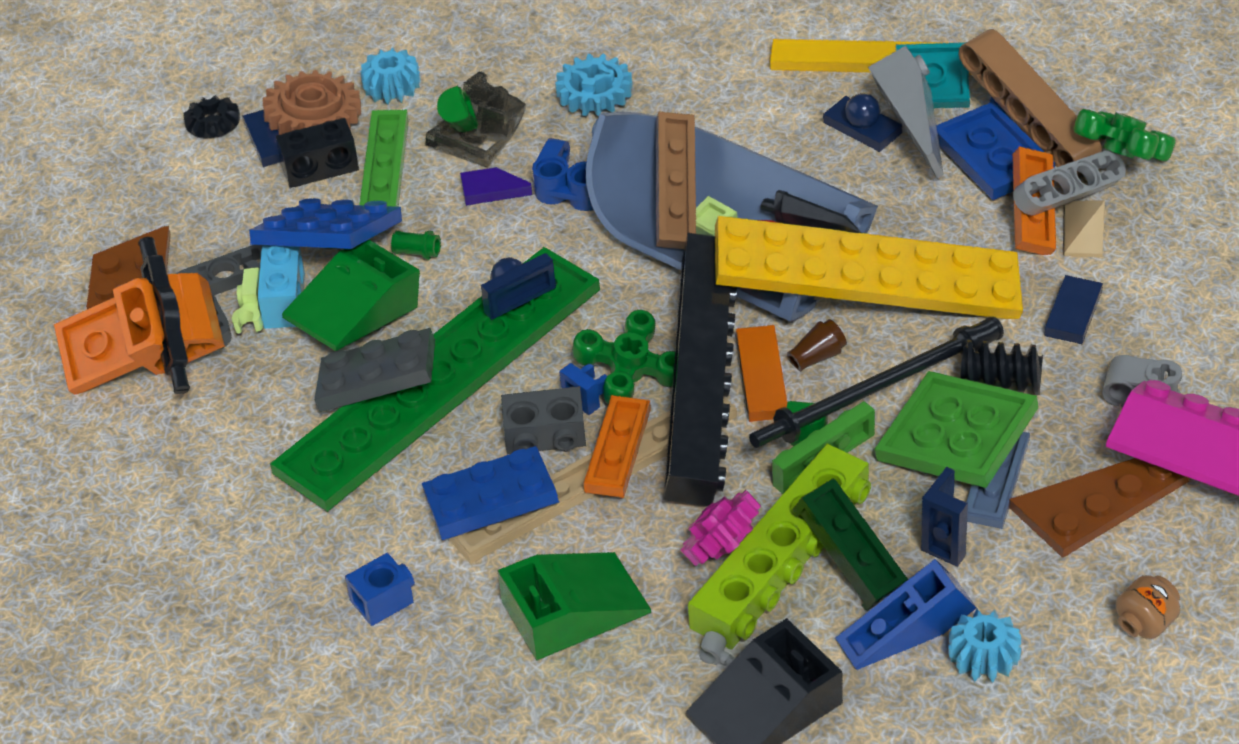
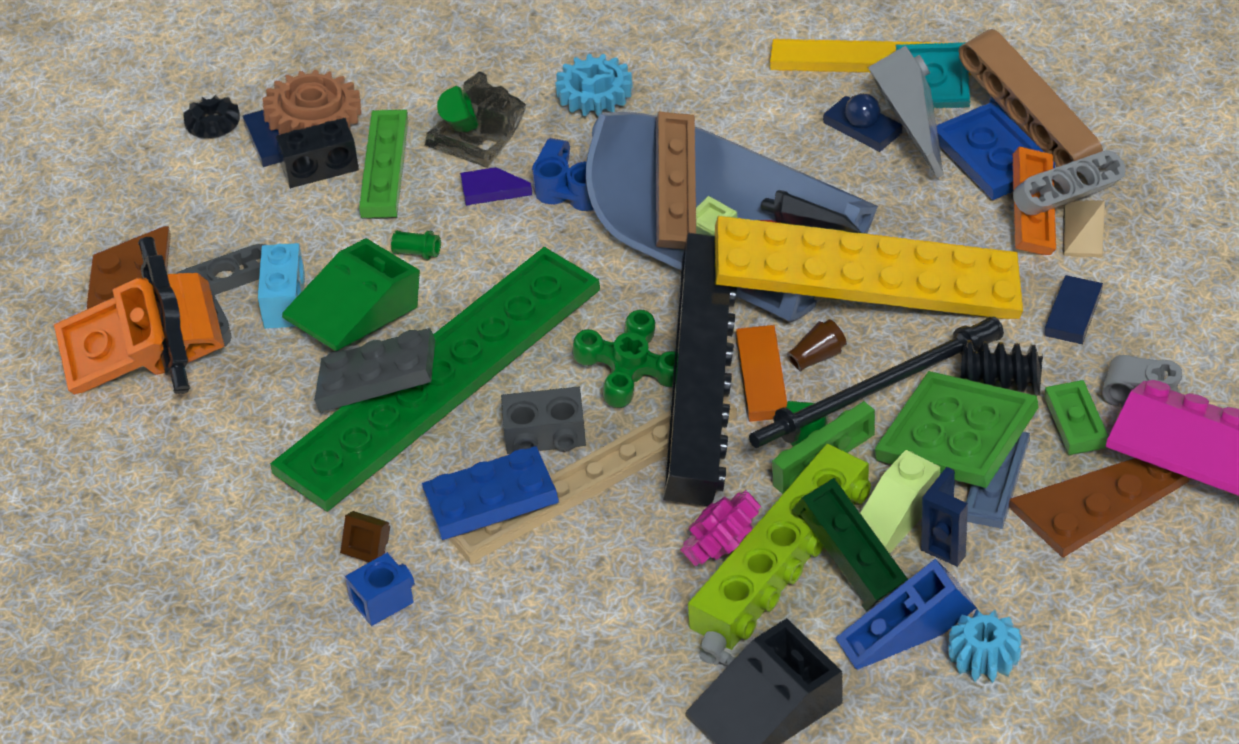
yellowish green plate [232,267,263,334] -> none
blue plate [249,198,402,249] -> none
medium azure gear [361,47,421,105] -> none
dark blue tile [481,253,556,320] -> none
green slope [497,552,651,660] -> none
blue tile [559,363,607,415] -> none
orange tile [584,395,651,498] -> none
green gear [1073,108,1176,162] -> none
medium nougat head [1116,575,1180,639] -> none
none -> reddish brown tile [340,511,391,562]
none -> yellowish green slope [860,450,940,553]
none -> bright green plate [1044,380,1109,455]

